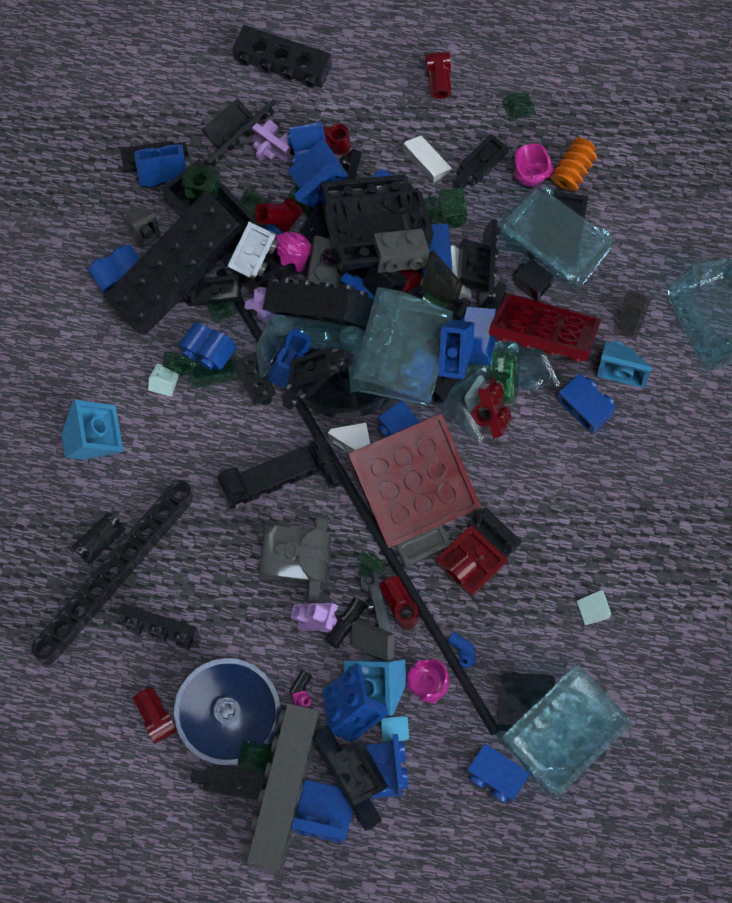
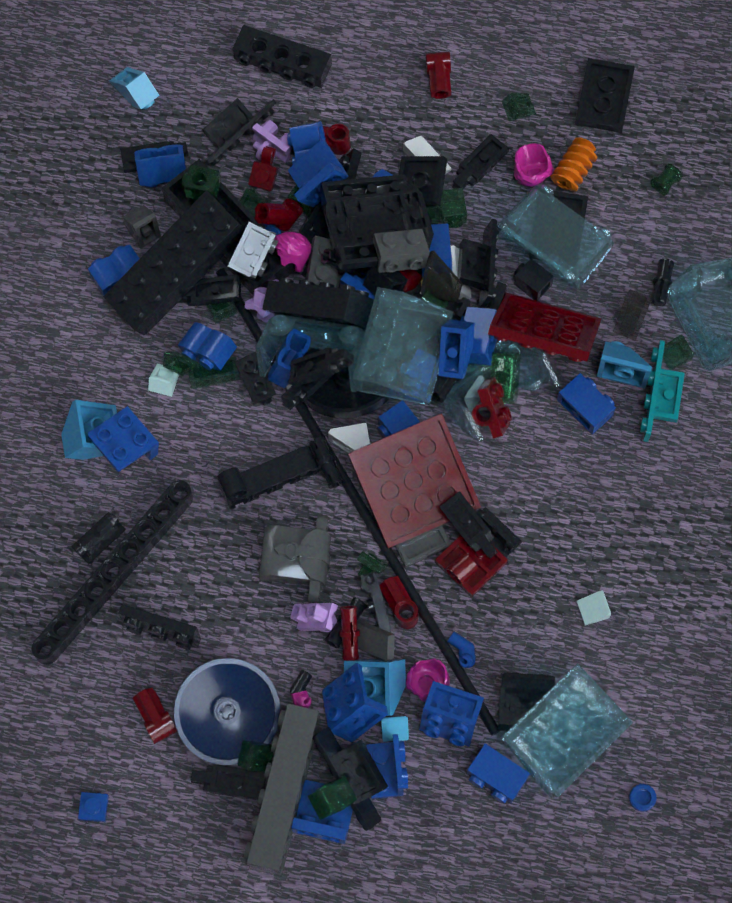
none -> blue plate [78,792,109,822]
none -> blue bracket [88,406,159,472]
none -> medium azure slope [109,67,160,109]
none -> dark red plate [248,146,279,191]
none -> clear green brick [308,775,358,820]
none -> dark red pin [339,605,360,661]
none -> black tile [399,156,447,206]
none -> blue bracket [419,681,484,747]
none -> black hinge [440,491,498,559]
none -> black plate [575,58,635,133]
none -> blue tile [629,784,657,812]
none -> teal bracket [640,340,685,442]
none -> clear green bush [650,163,683,196]
none -> black axle [652,258,674,307]
none -> clear green slope [663,334,694,370]

